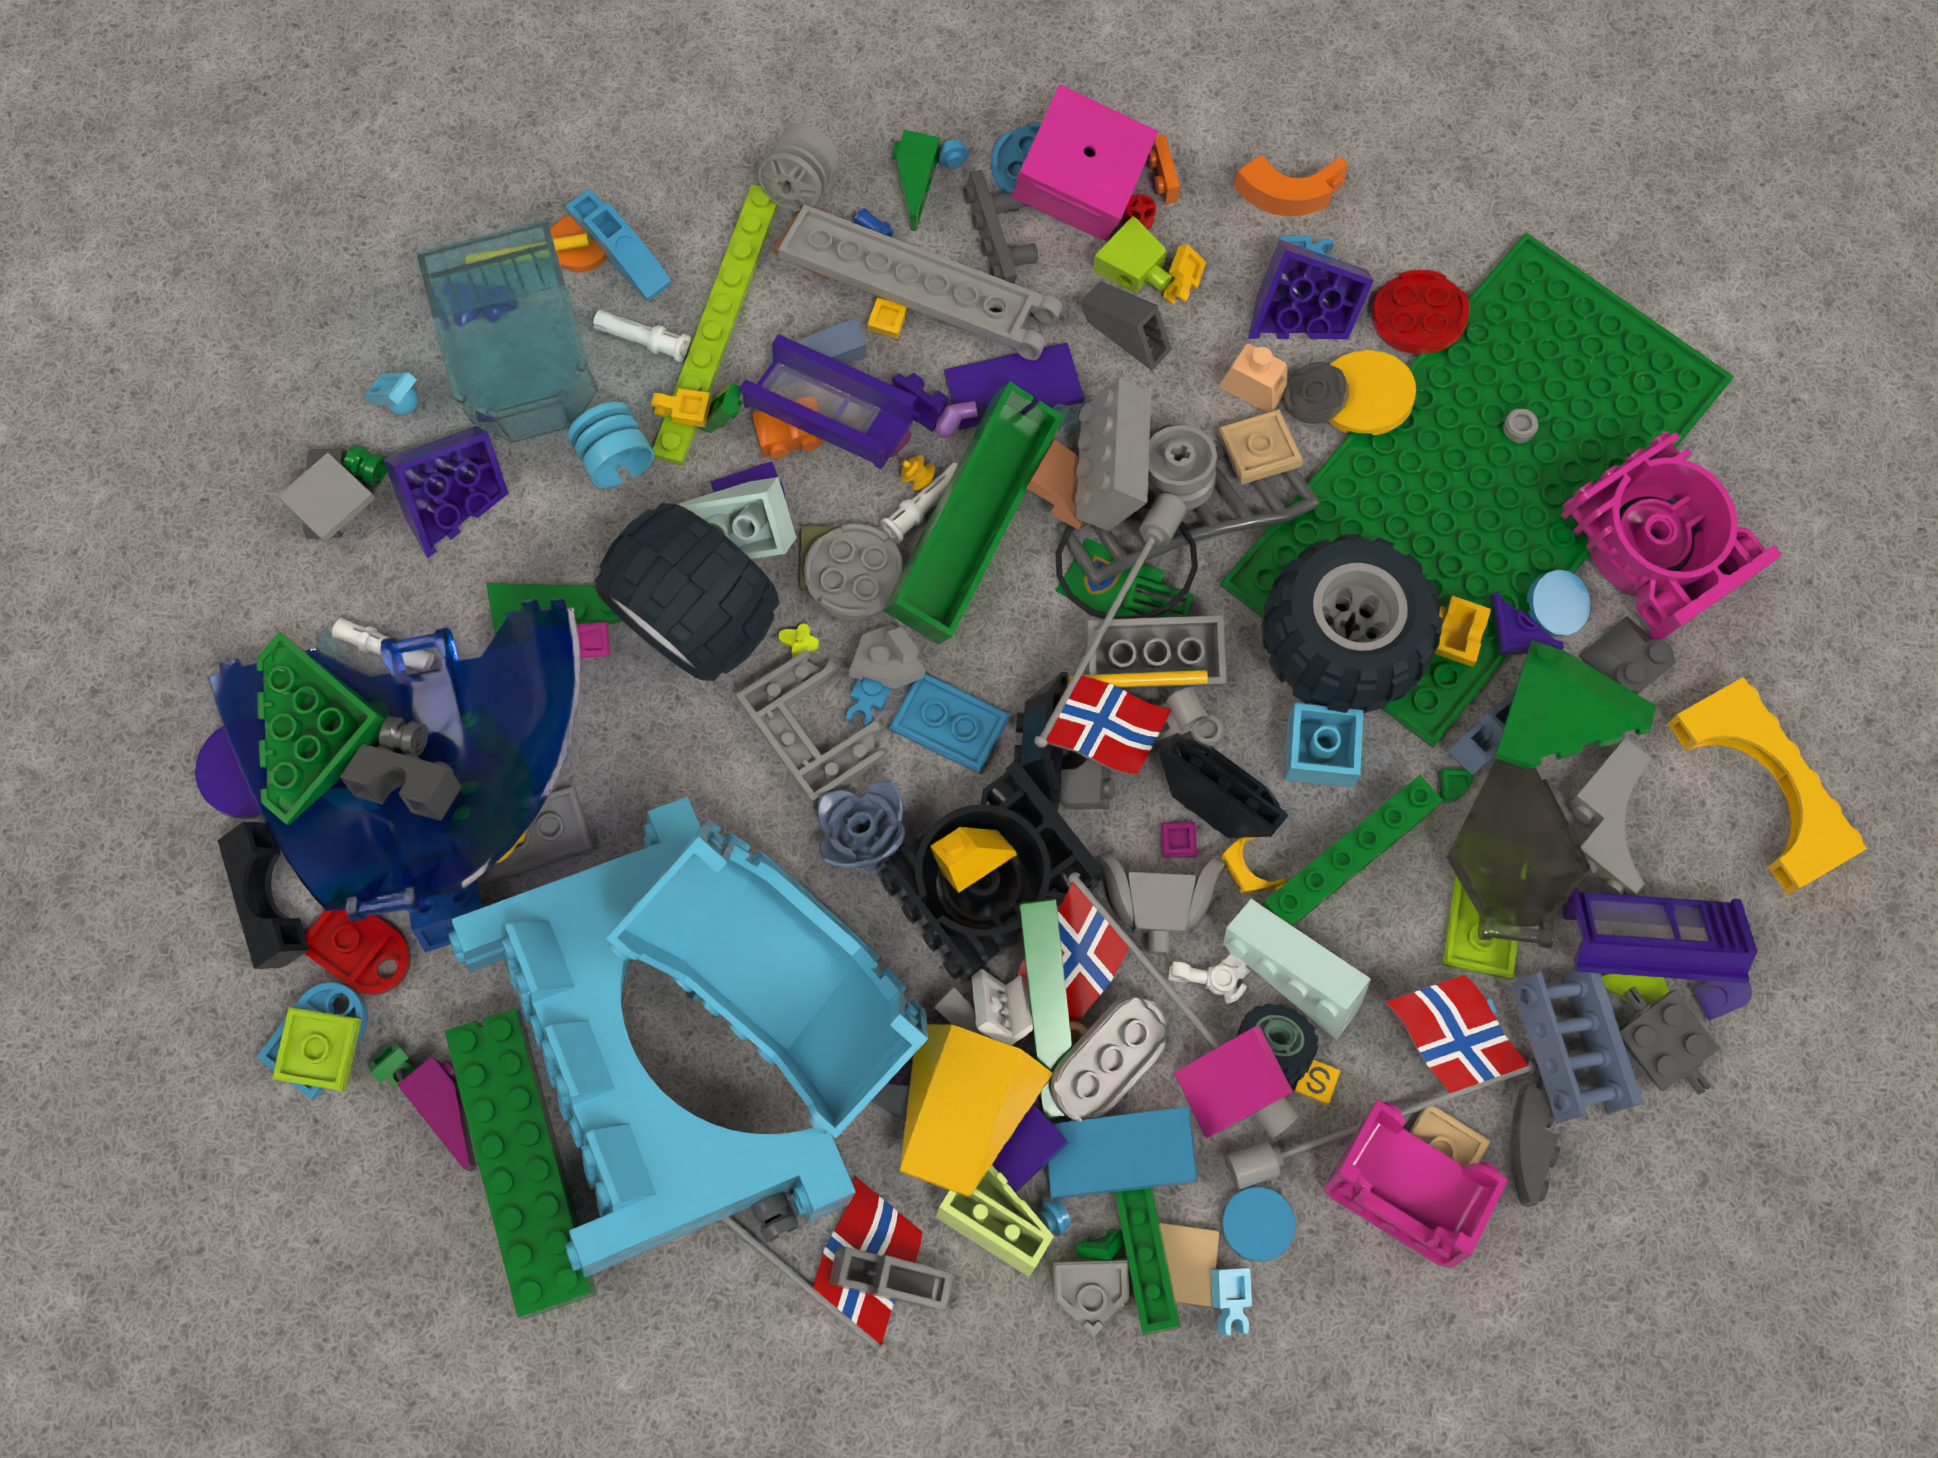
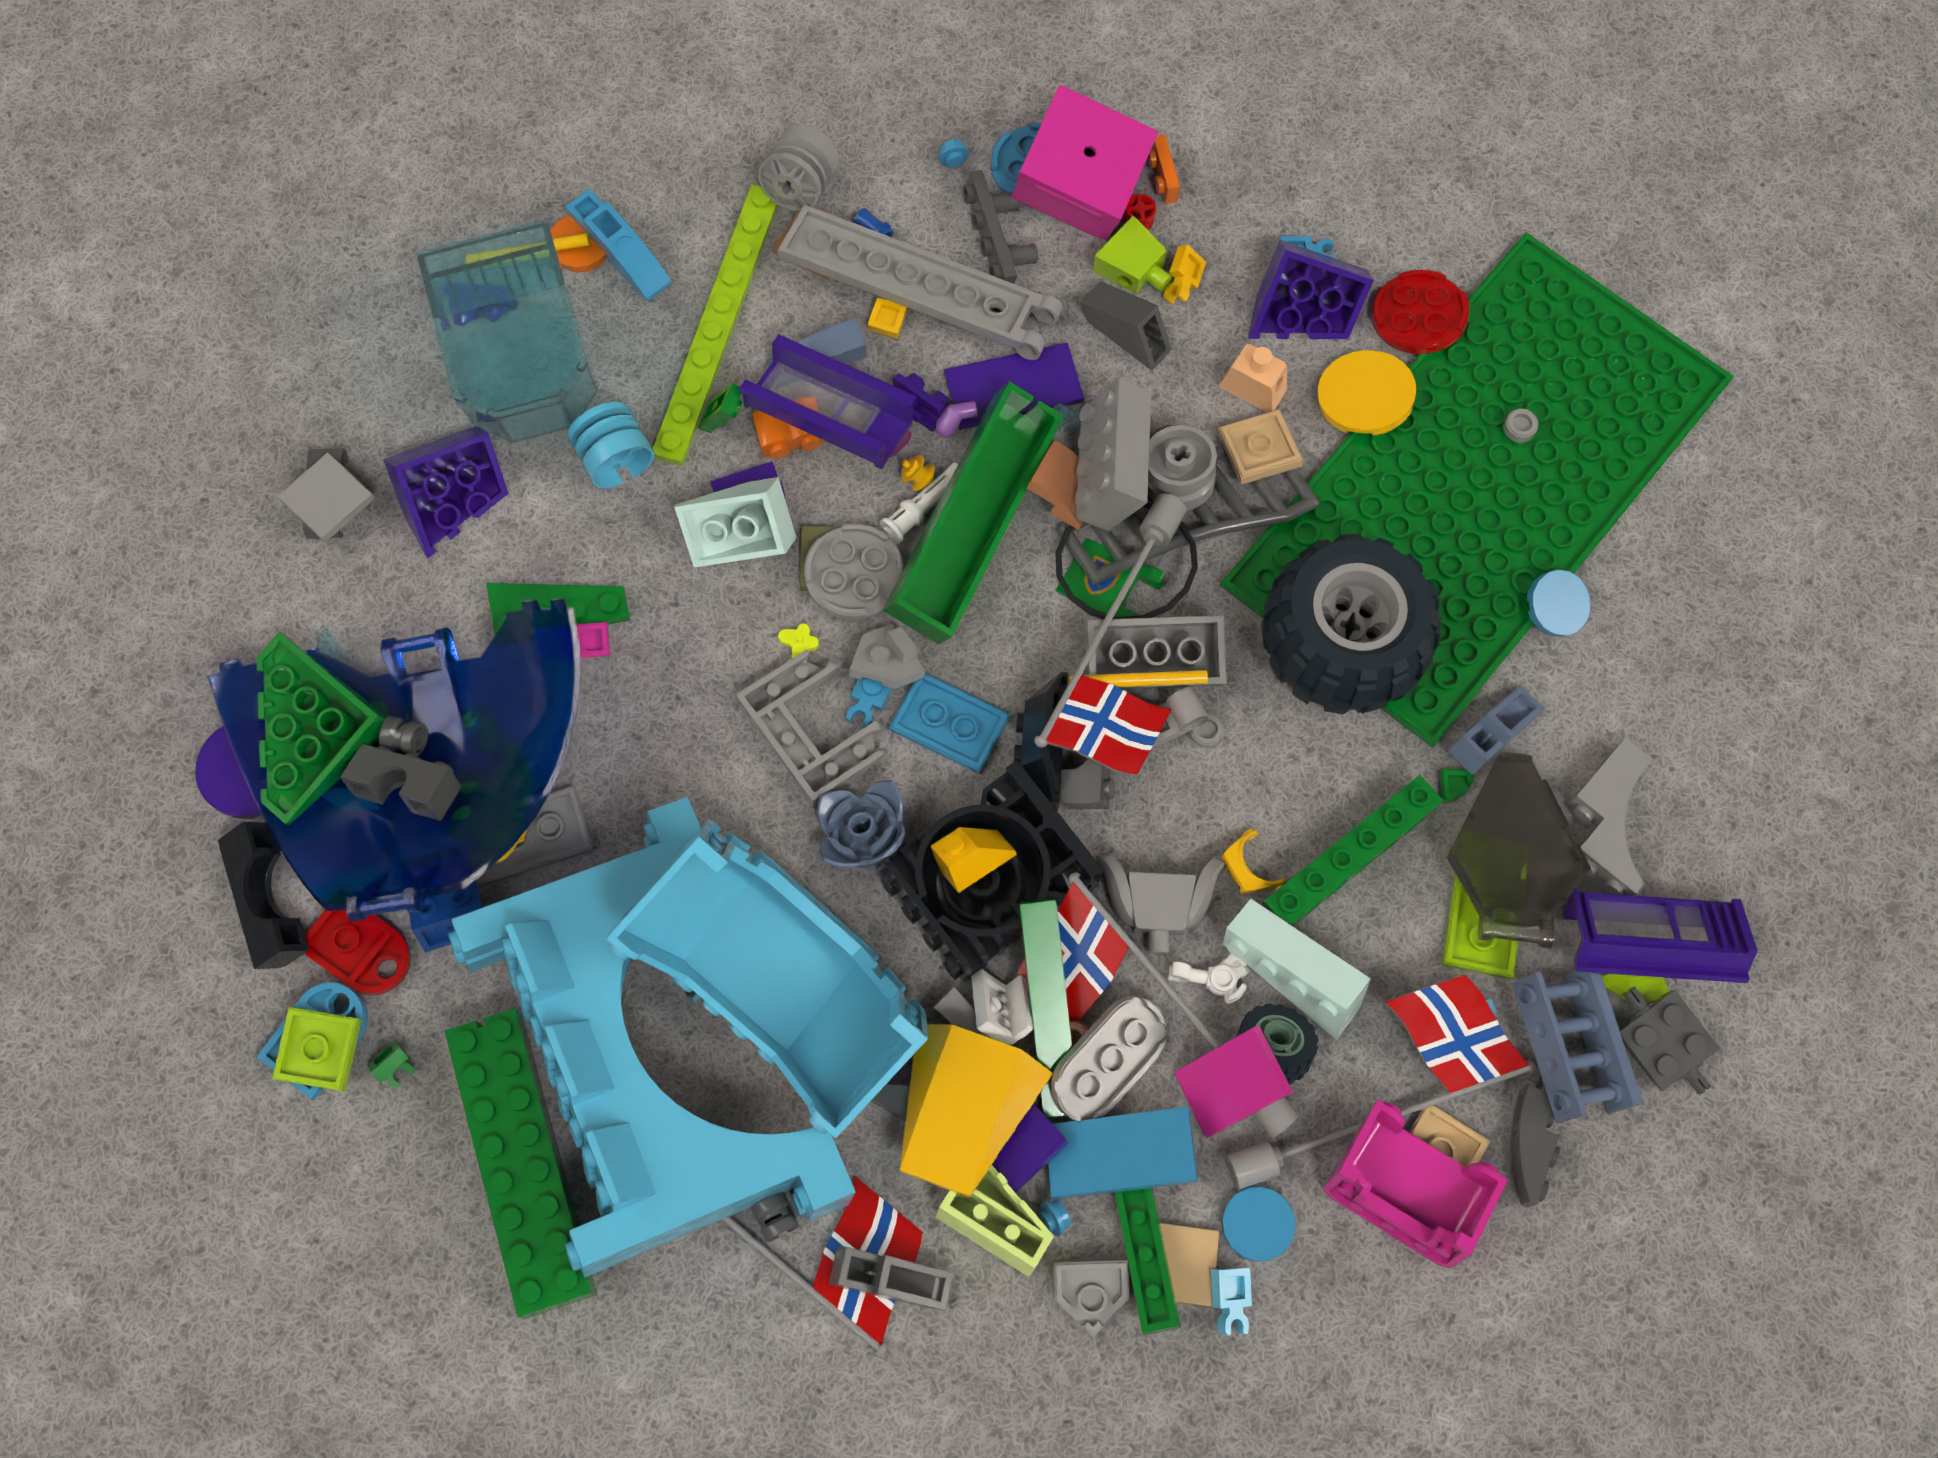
white pin [332,617,434,674] -> none
green wheel [343,444,388,487] -> none
medium azure tile [364,372,418,415] -> none
magenta slope [397,1056,476,1172] -> none
white pin [593,310,691,363] -> none
black wheel [594,503,779,681] -> none
yellow plate [651,388,712,428] -> none
green slope [892,129,940,231] -> none
green tile [1075,1229,1124,1261] -> none
green tile [1122,577,1194,618] -> none
black wedge [1159,733,1288,838] -> none
magenta tile [1160,822,1197,858] -> none
orange arch [1234,155,1349,216] -> none
dark grey tile [1284,361,1349,424] -> none
medium azure brick [1284,703,1363,787] -> none
yellow tile [1294,1060,1341,1105] -> none
yellow cylinder [1435,596,1491,667] -> none
dark purple tile [1490,593,1564,655] -> none
green slope [1495,641,1656,769] -> none
dark pink brick [1561,431,1782,640] -> none
dark grey slope [1579,616,1676,695] -> none
yellow arch [1667,677,1867,895] -> none
dark purple plate [1693,981,1752,1021] -> none

